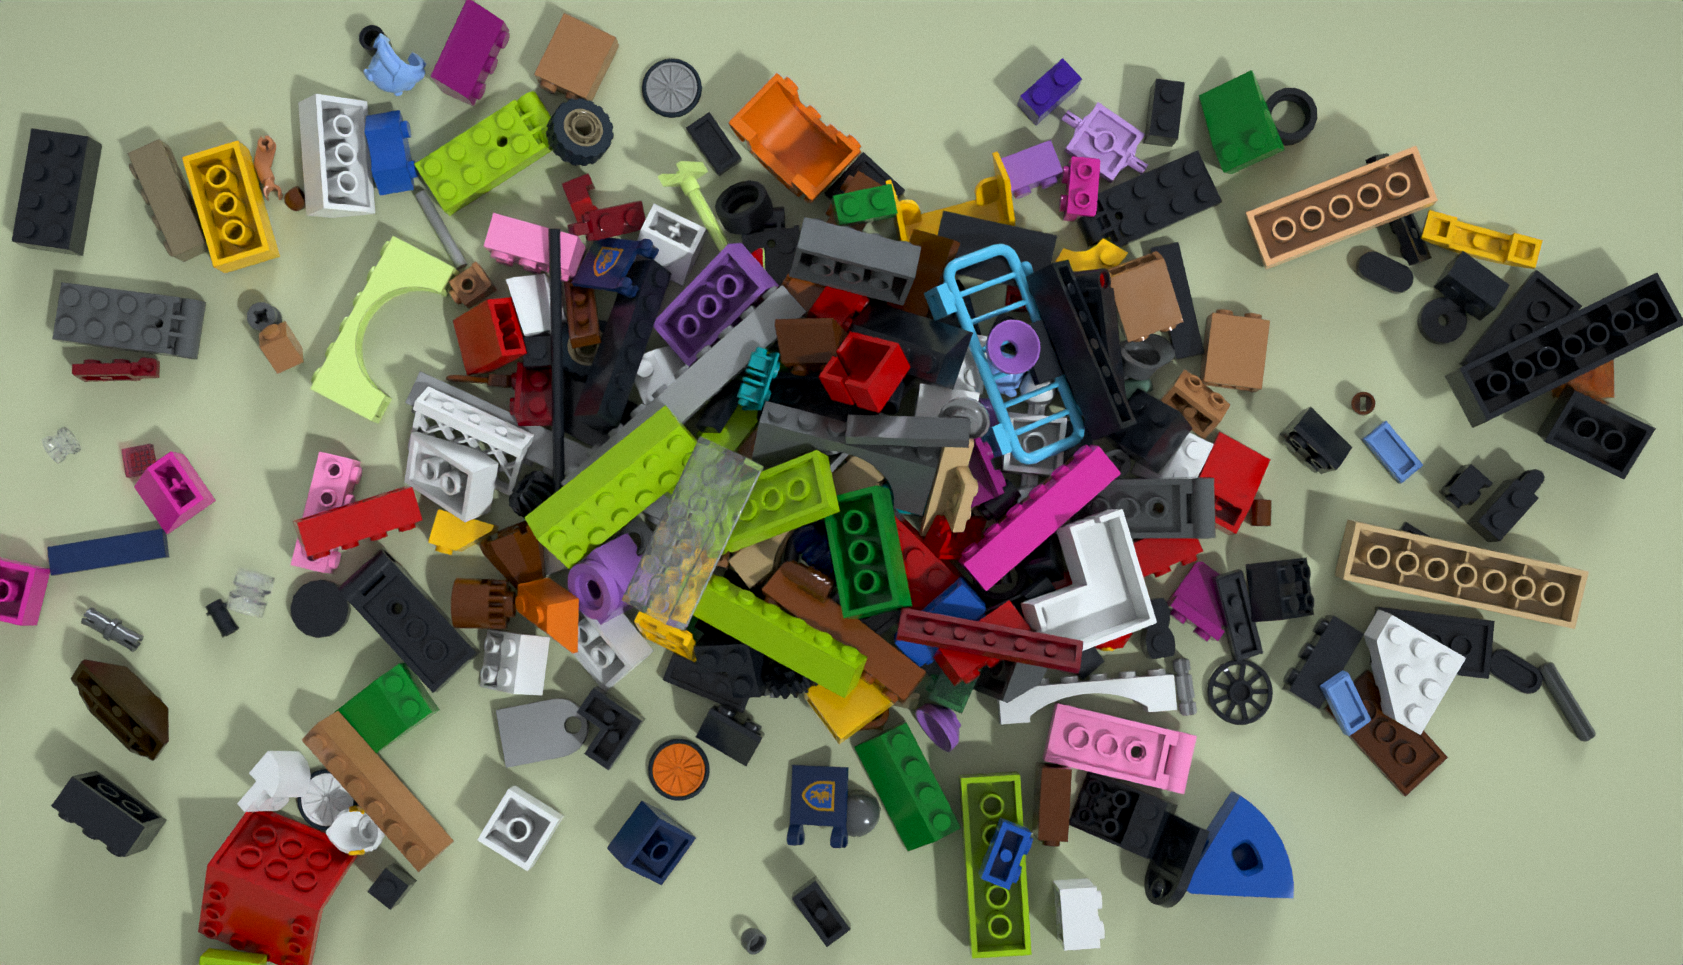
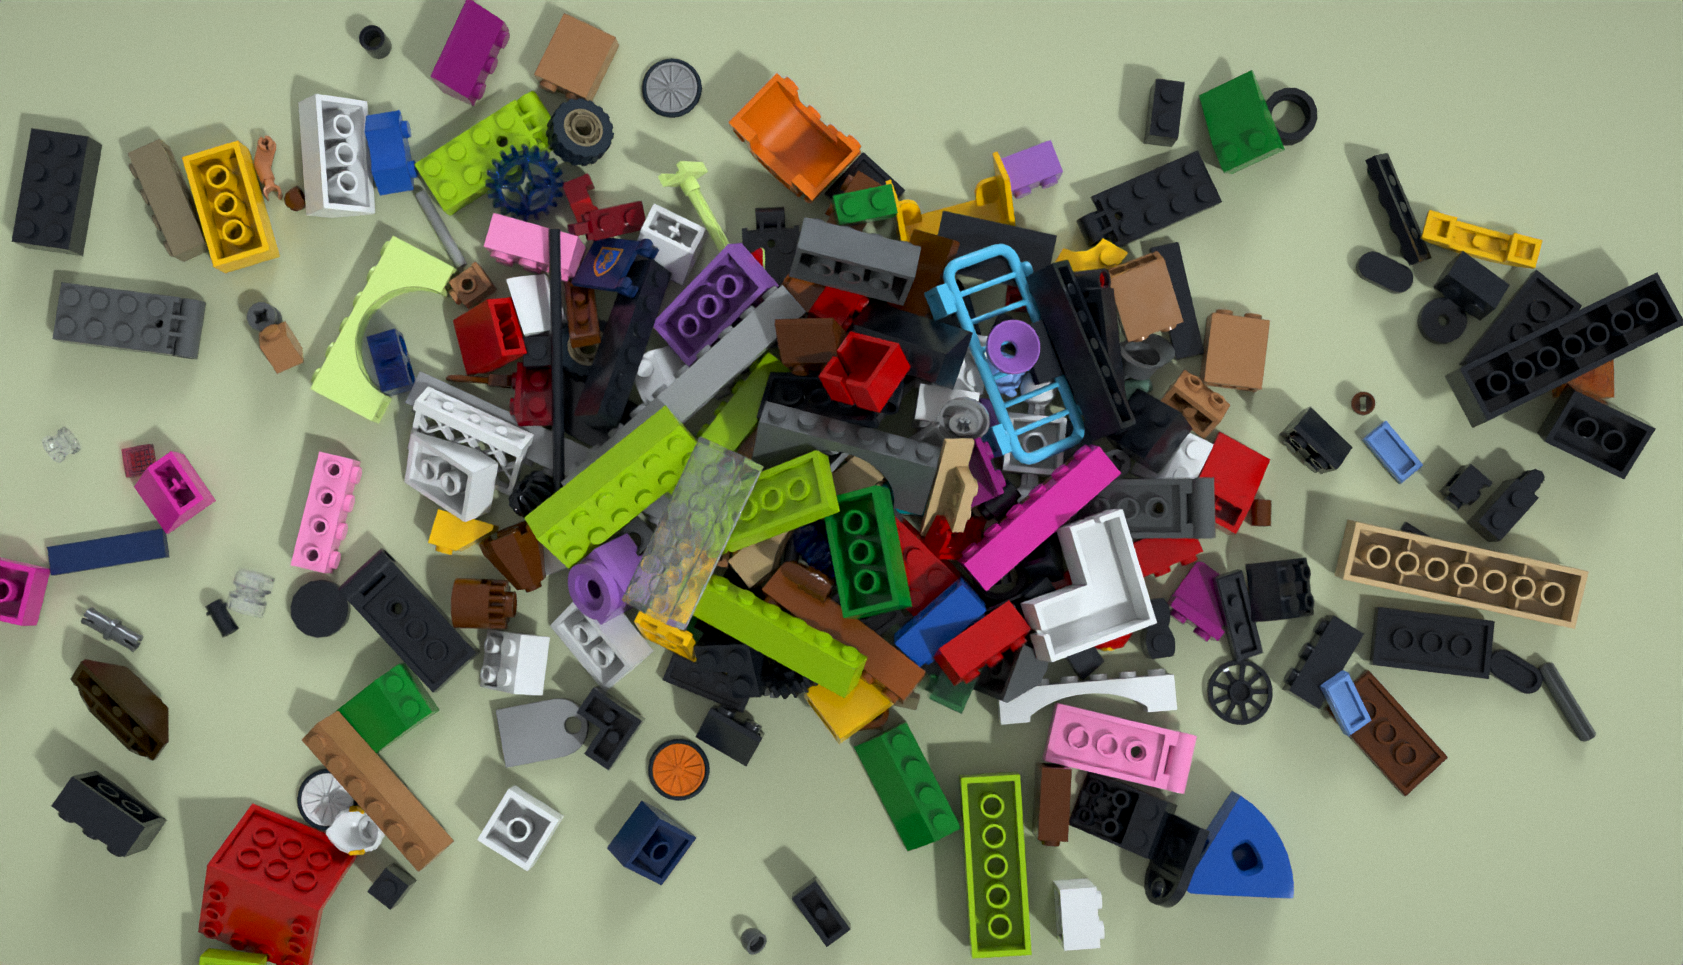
dark red hinge [72,357,160,382] -> none
white brick [237,751,311,812] -> none
red brick [293,486,423,560] -> none
light blue helmet [363,33,427,96] -> none
orange slope [515,578,579,654] -> none
black tile [686,112,742,176] -> none
black tile [695,380,746,433] -> none
black tyre [715,180,774,235] -> none
teal hinge [737,347,780,411] -> none
dark blue flag [786,765,849,848] -> none
dark grey tile [845,415,970,448] -> none
dark grey hair [846,790,881,837] -> none
dark red plate [896,607,1084,674] -> none
medium lavender piece [915,703,961,752] -> none
blue brick [978,817,1033,890] -> none
dark purple brick [1017,58,1082,126] -> none
dark pink bracket [1059,156,1100,222] -> none
lavender plate [1062,102,1148,183] -> none
light grey axle [1173,658,1197,716] -> none
light nougat brick [1245,146,1438,270] -> none
white brick [1364,609,1466,735] -> none
none -> clear blue brick [366,329,416,396]
none -> gear [485,143,564,222]

